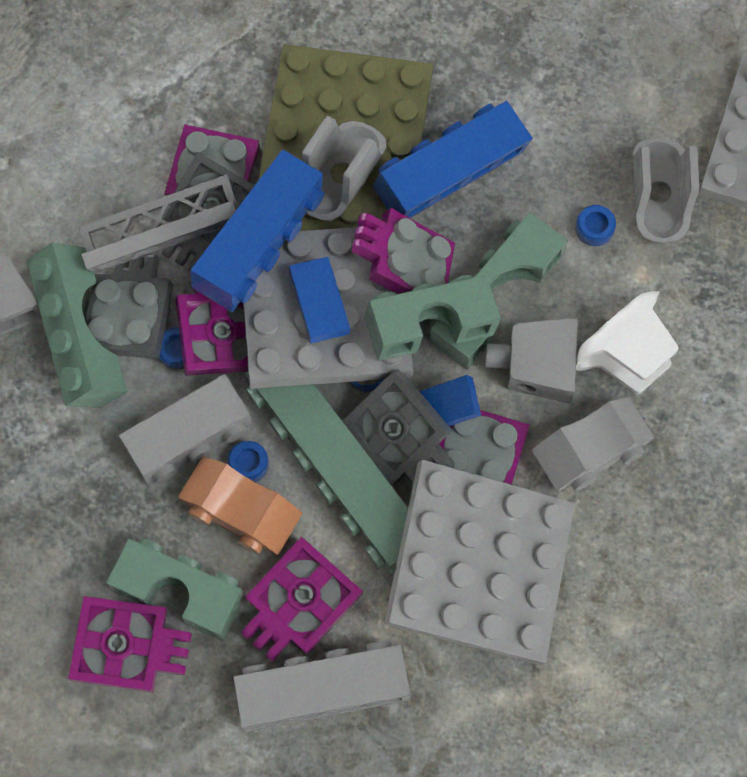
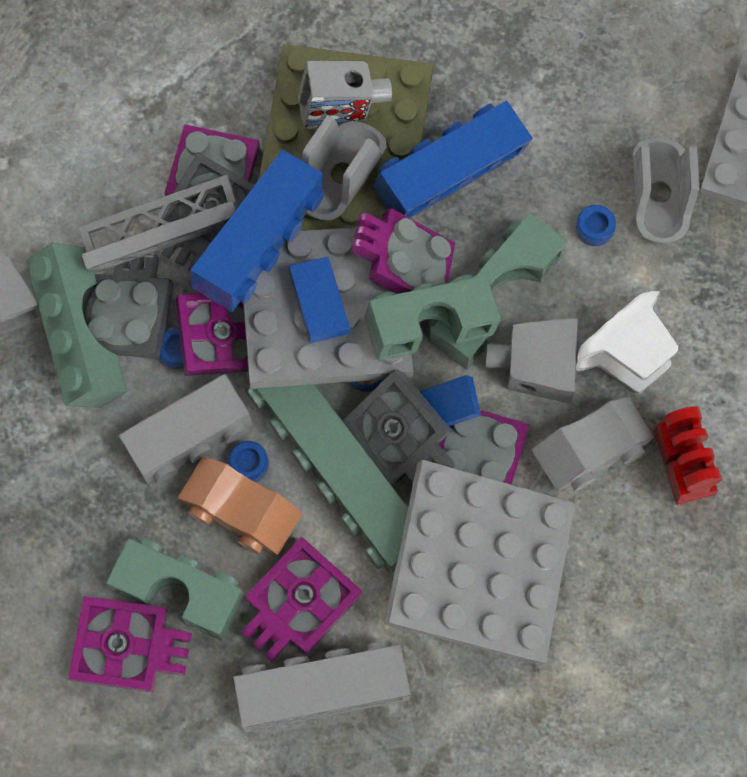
none -> light grey torso [298,61,392,131]
none -> red legs [653,406,722,505]

